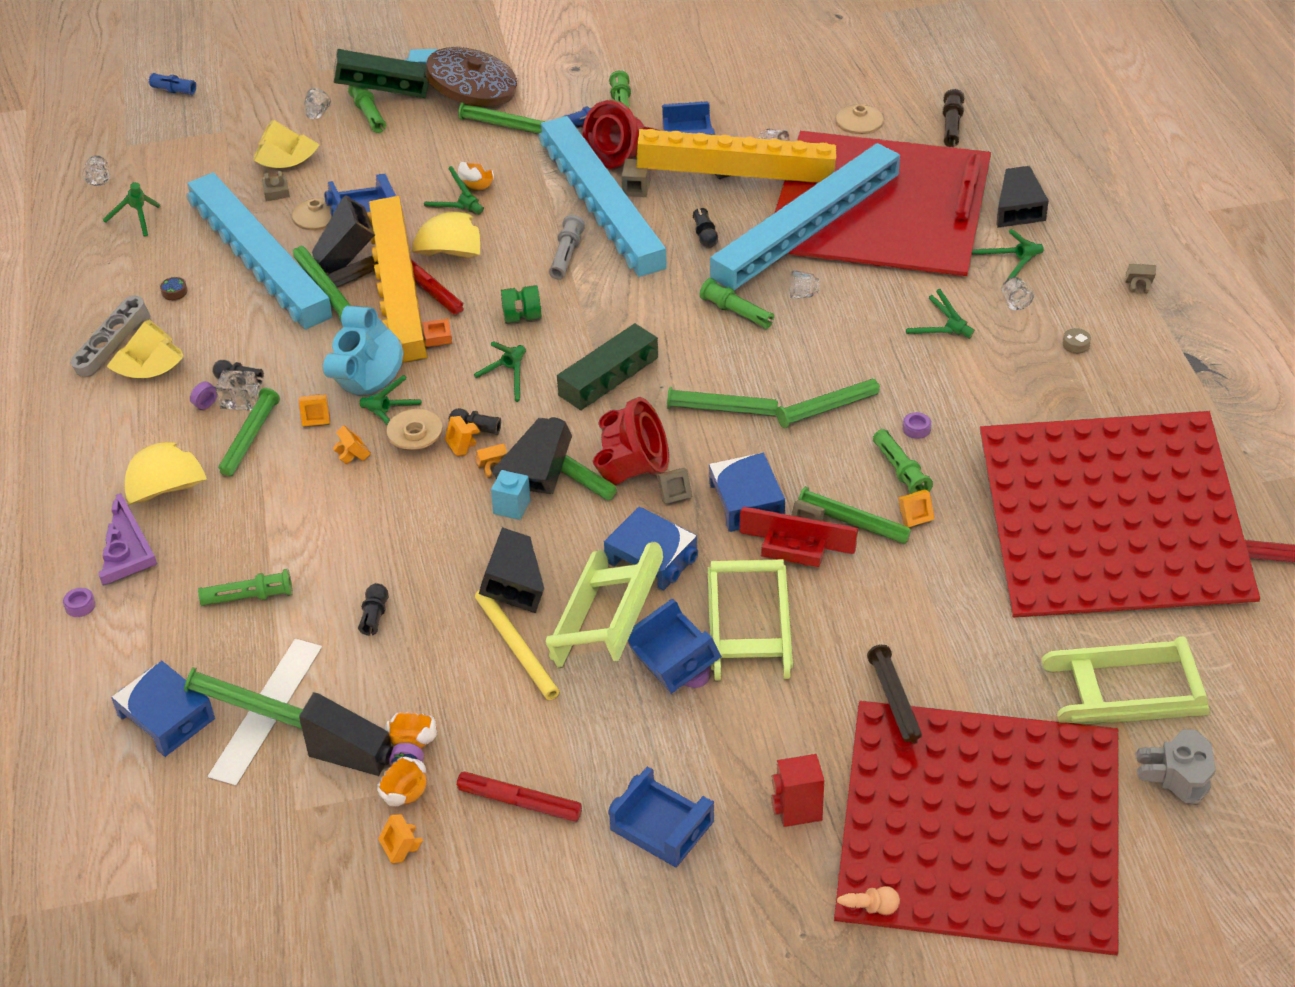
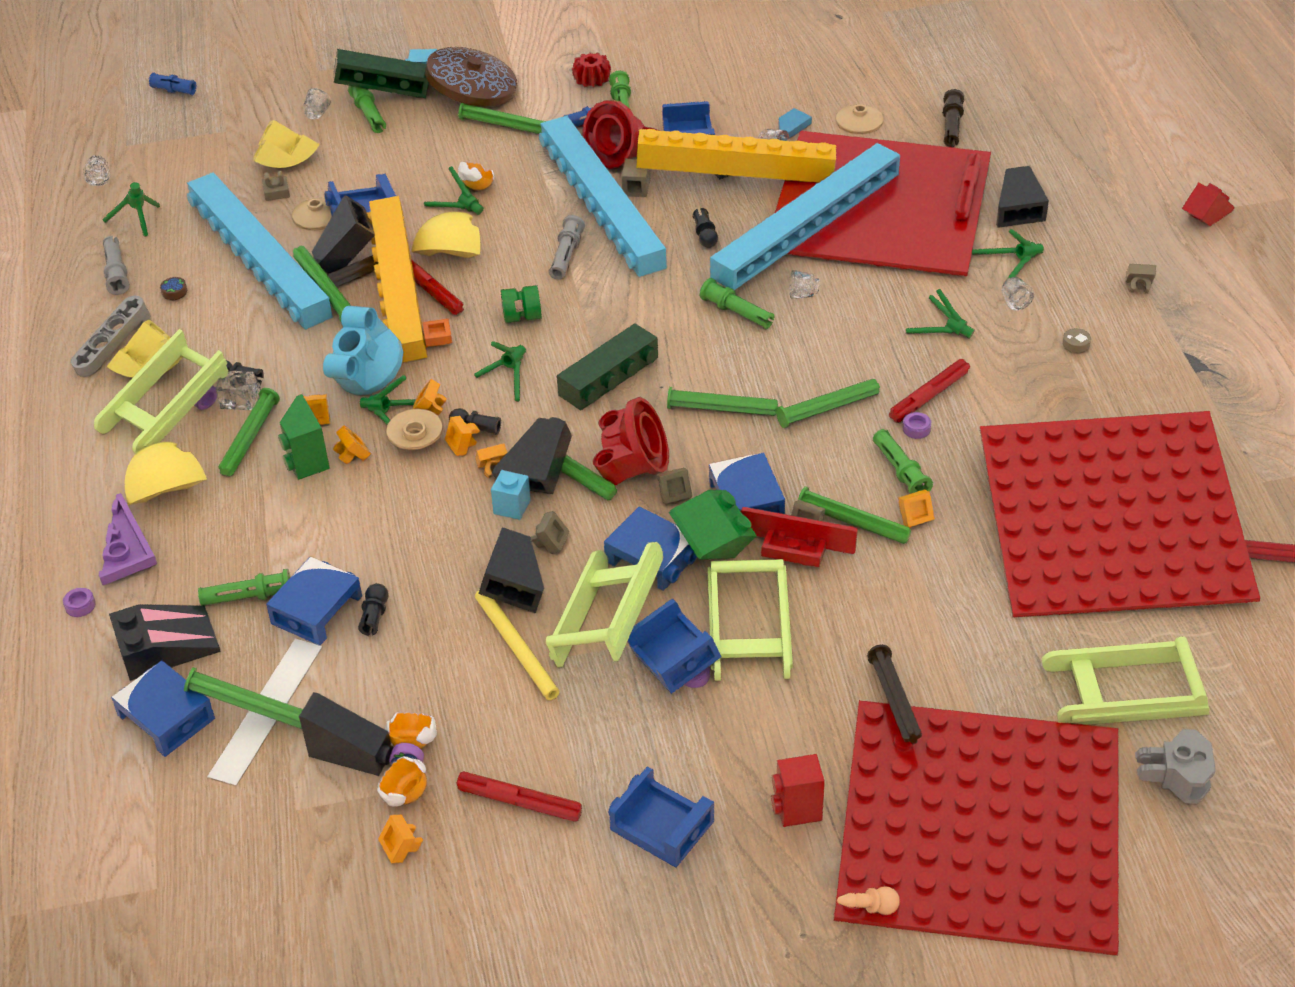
none -> yellowish green piece [94,329,228,454]
none -> light grey pin [103,236,129,295]
none -> black slope [109,604,221,681]
none -> blue panel [266,557,362,646]
none -> green slope [278,394,330,480]
none -> light orange tile [412,379,447,416]
none -> dark tan tile [531,511,570,554]
none -> red gear [572,52,611,88]
none -> green slope [668,490,757,559]
none -> dark azure tile [778,108,812,141]
none -> red axle [889,359,970,423]
none -> red slope [1181,182,1235,226]

